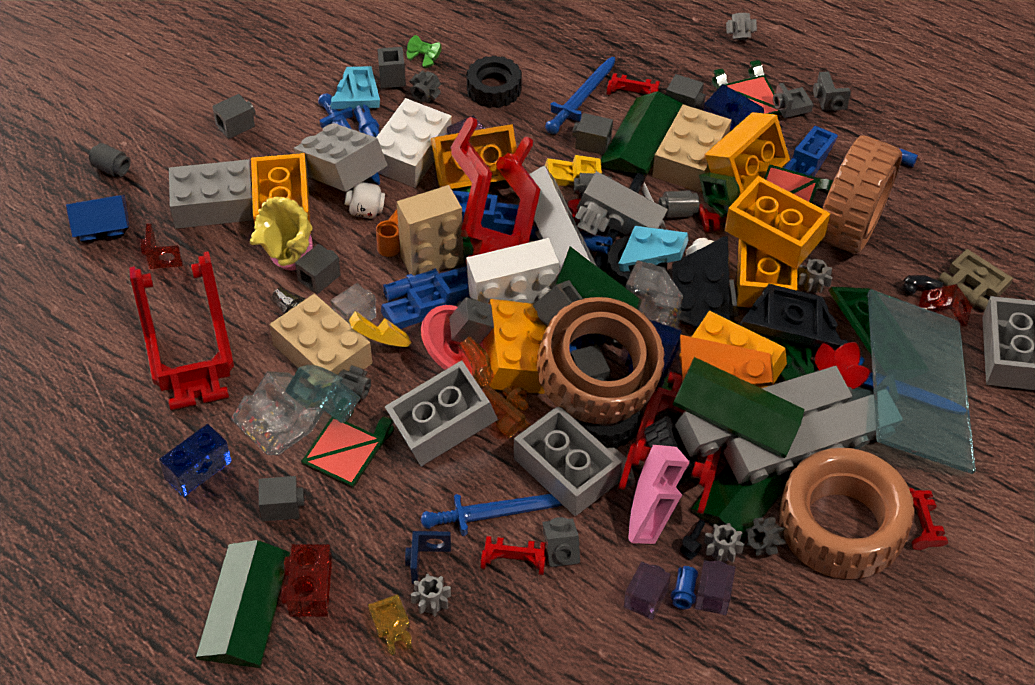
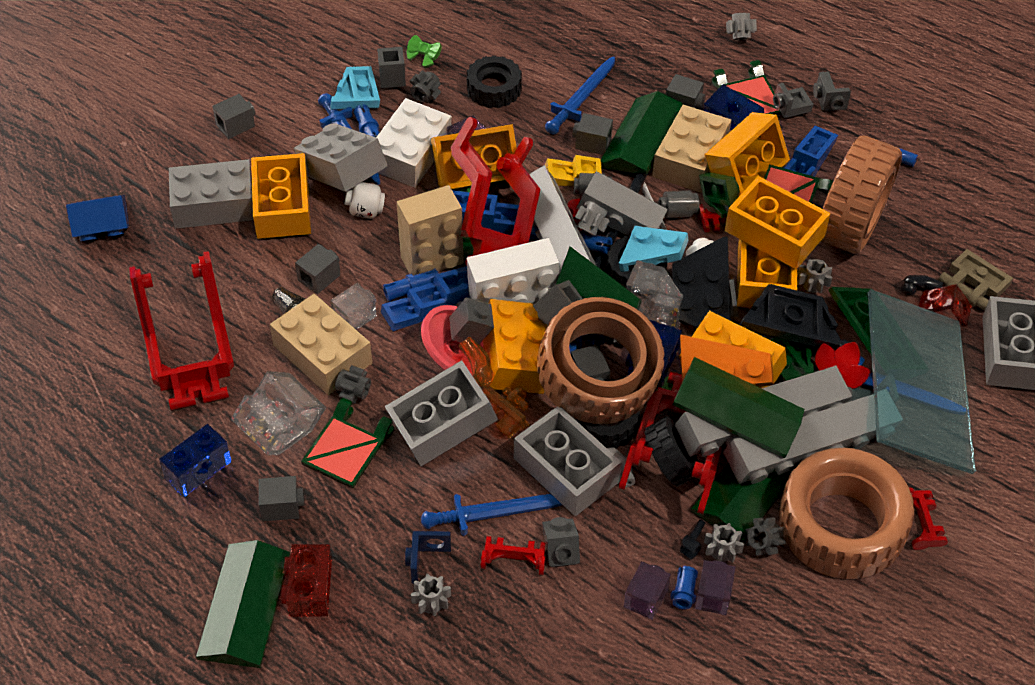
dark grey brick [89,143,131,177] -> none
clear red bracket [141,223,183,269] -> none
light yellow hair [250,197,313,271] -> none
clear light blue brick [285,365,361,423] -> none
yellow slope [349,311,412,347] -> none
clear yellow plate [368,594,412,655] -> none
orange piece [376,210,400,257] -> none
red piece [606,73,660,95] -> none
bright pink slope [628,445,690,544] -> none

